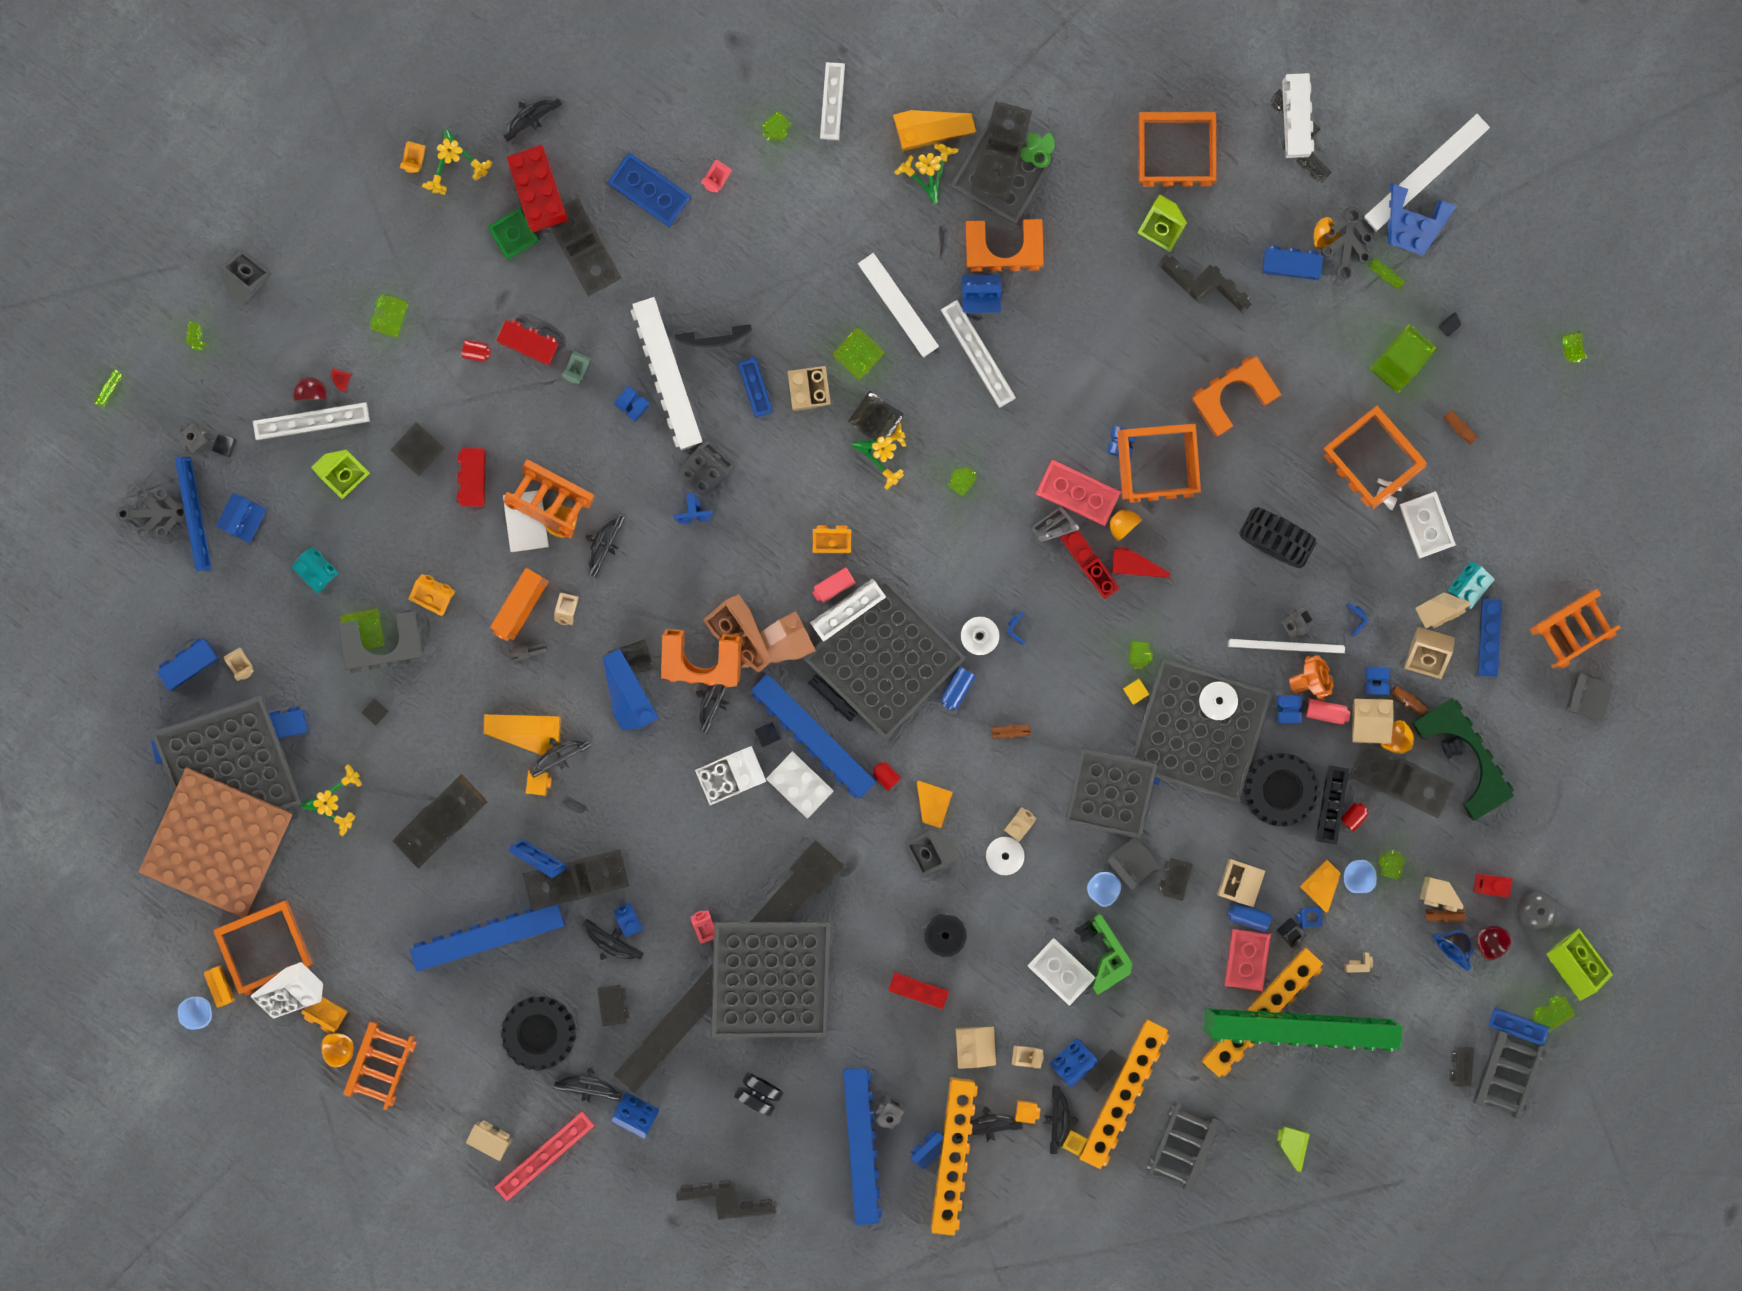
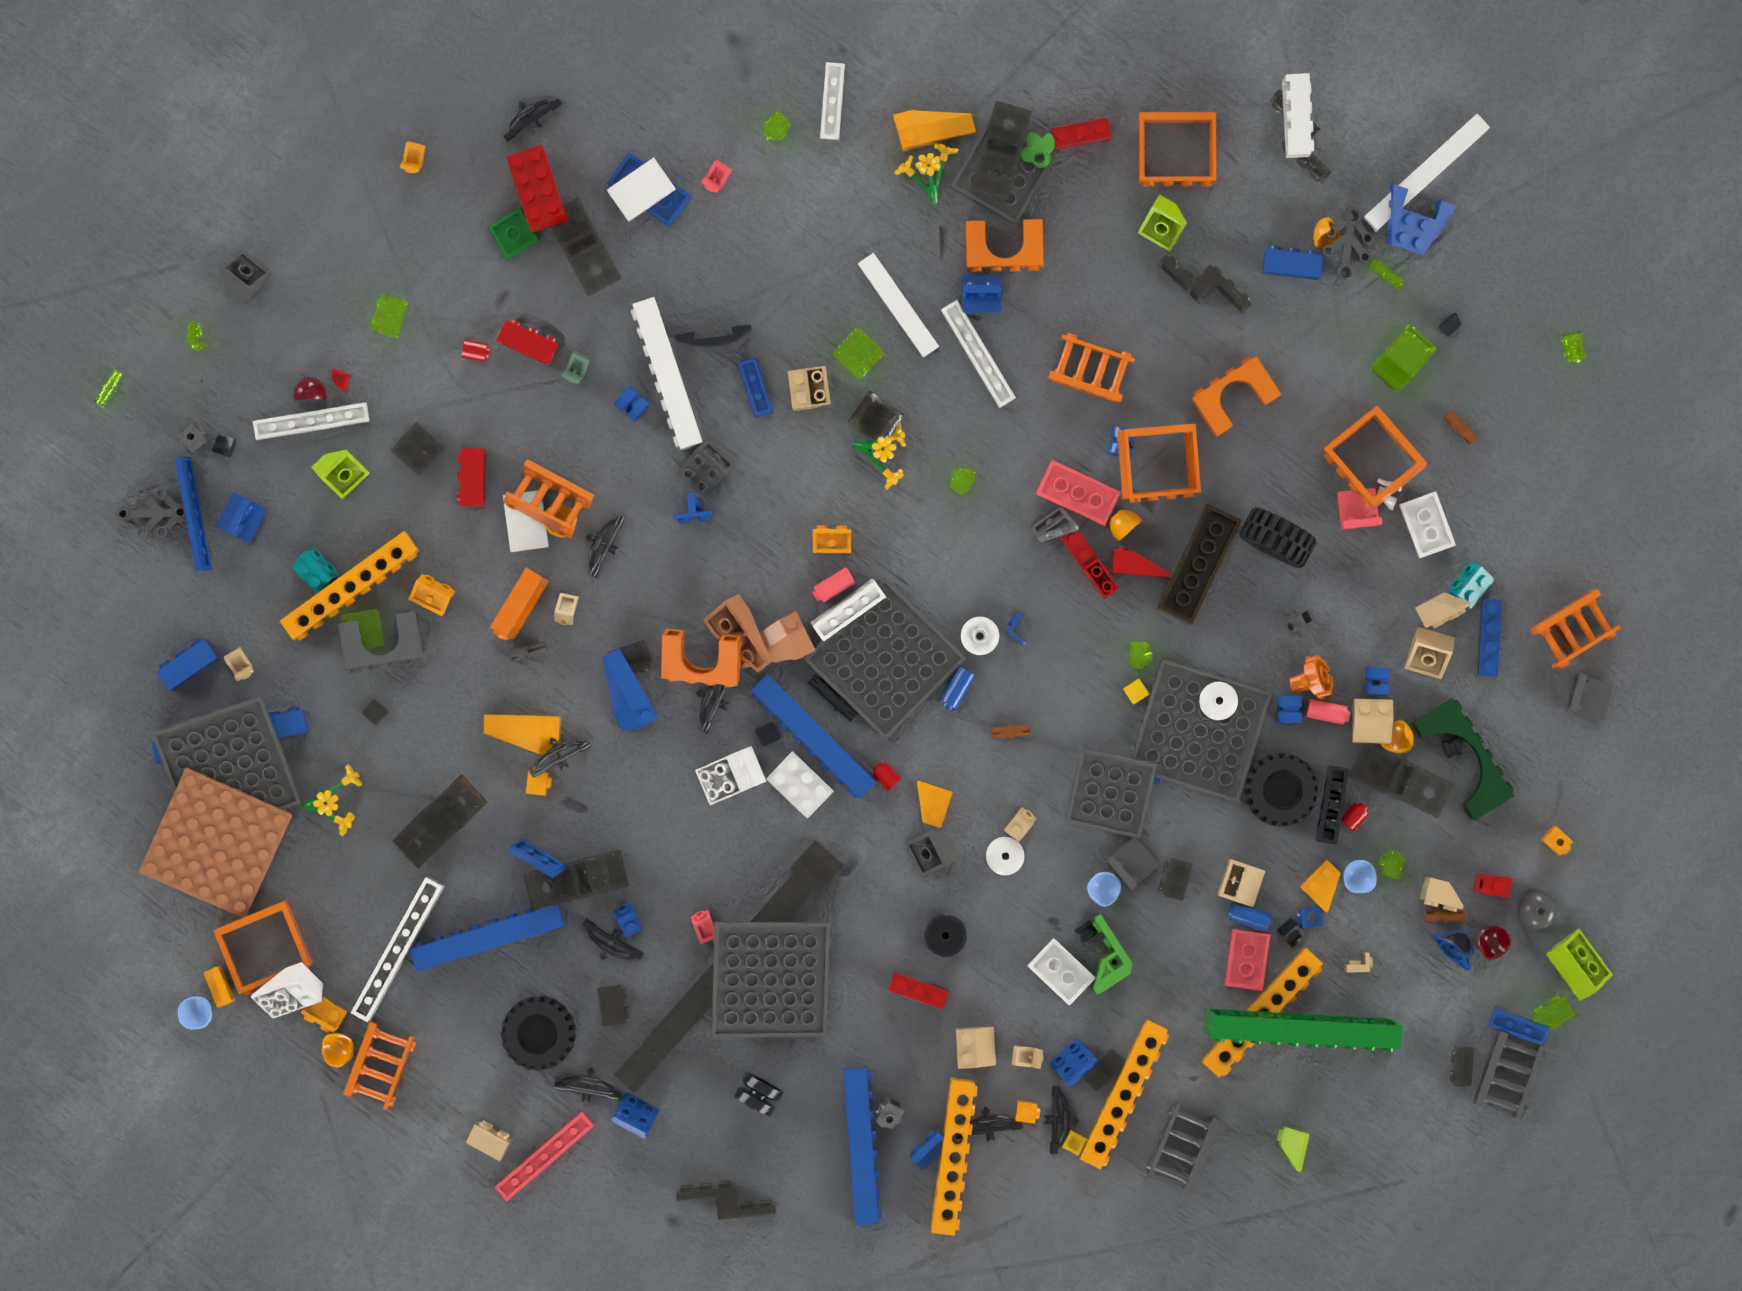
yellow plant [422,130,492,195] -> none
white tile [1228,639,1345,654] -> none
blue bracket [1346,603,1369,637] -> none
dark orange pin [1390,684,1428,716] -> none
none -> light orange brick [280,531,420,641]
none -> white brick [351,877,445,1022]
none -> white tile [607,157,676,222]
none -> orange fence [1047,333,1135,404]
none -> red brick [1050,118,1111,151]
none -> dark brown brick [1156,503,1242,625]
none -> coral bracket [1337,488,1382,530]
none -> light orange brick [1540,826,1573,856]

